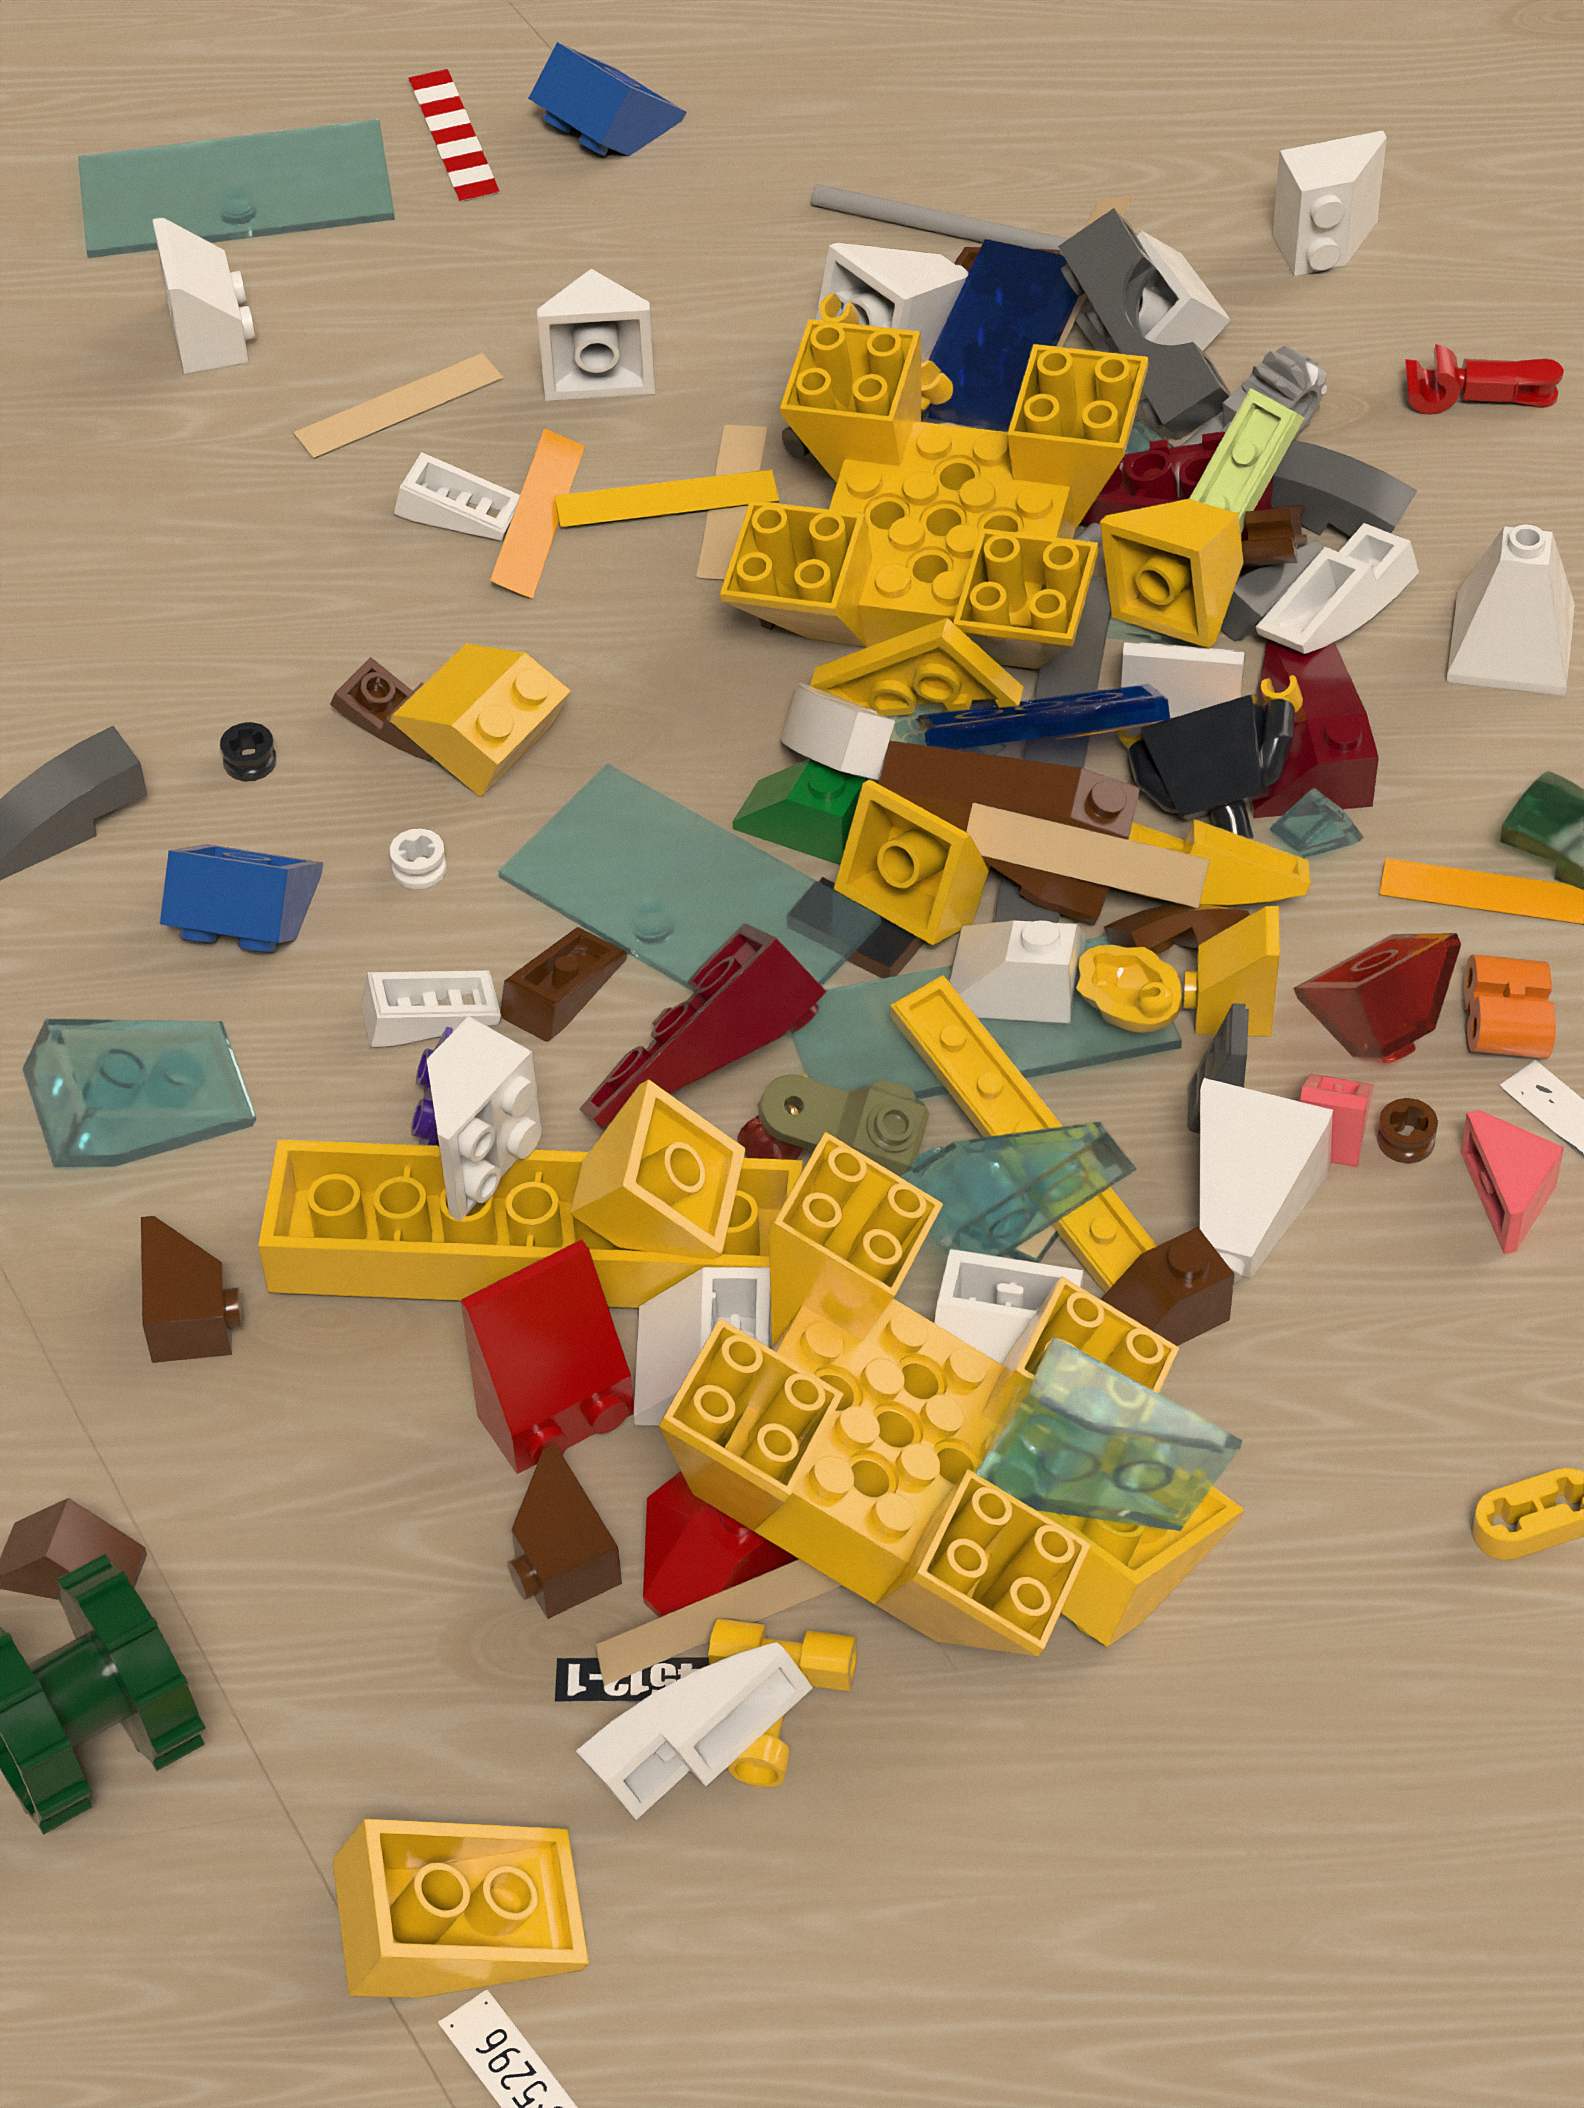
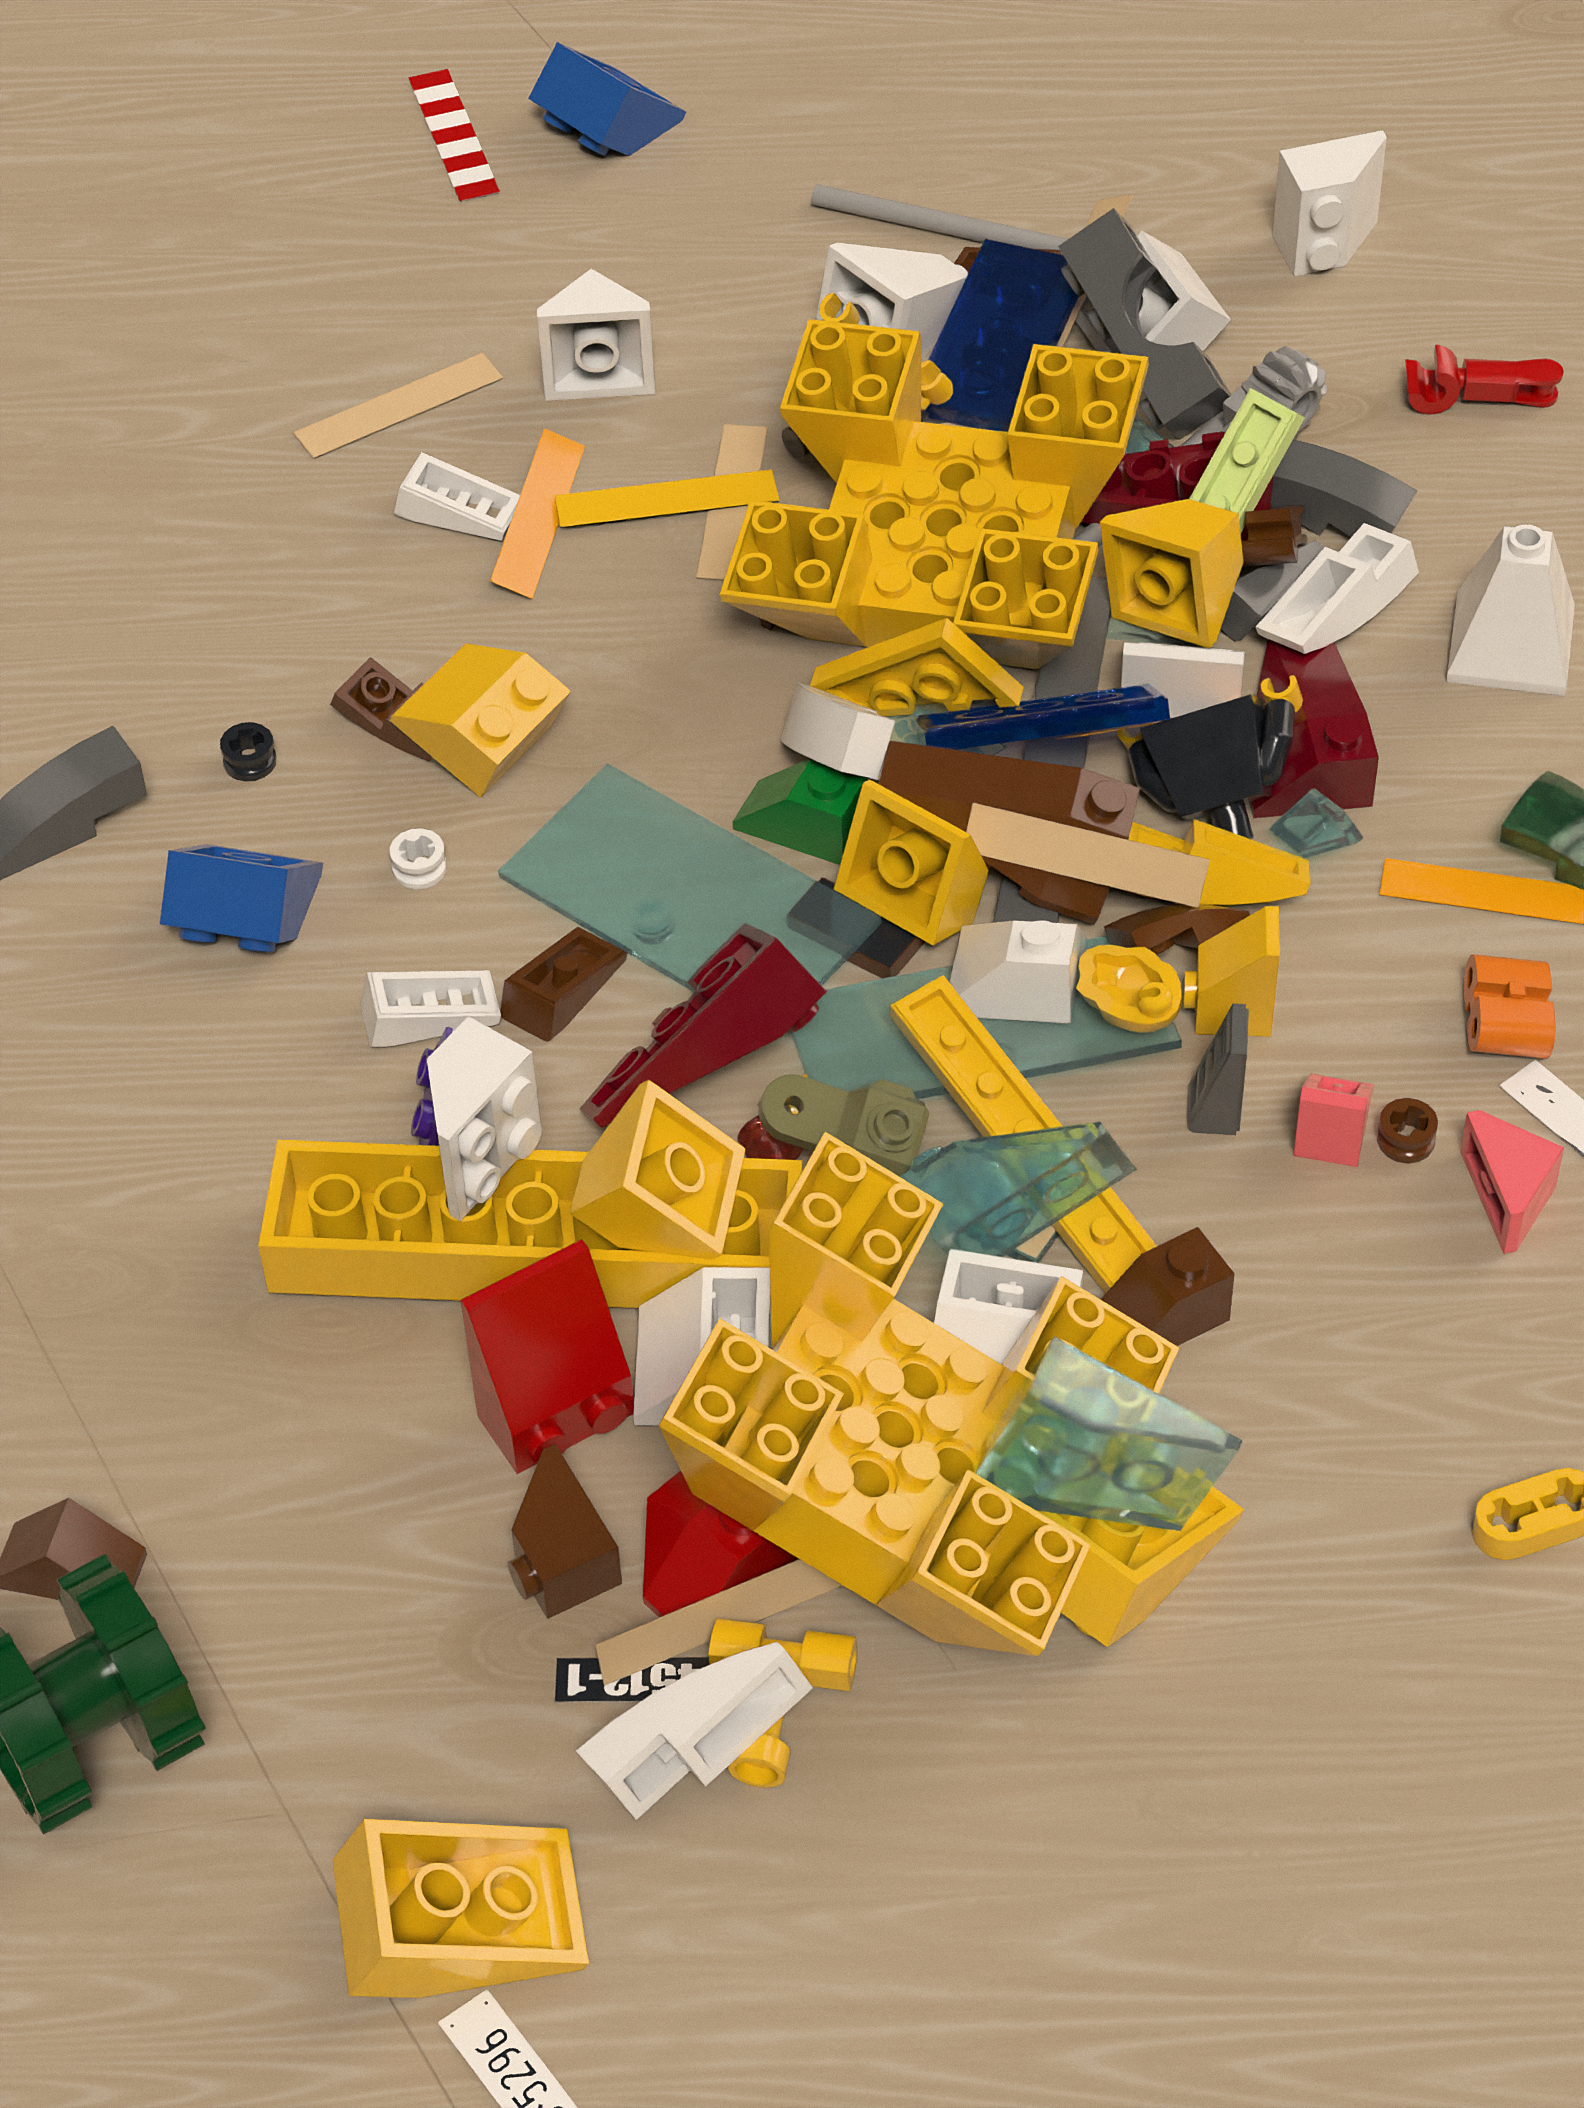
clear light blue slope [22,1018,257,1167] -> none
clear light blue piece [78,119,395,258] -> none
reddish brown slope [141,1216,243,1363] -> none
white slope [152,218,255,374] -> none
white slope [1200,1078,1333,1282] -> none
clear red slope [1293,933,1462,1063] -> none

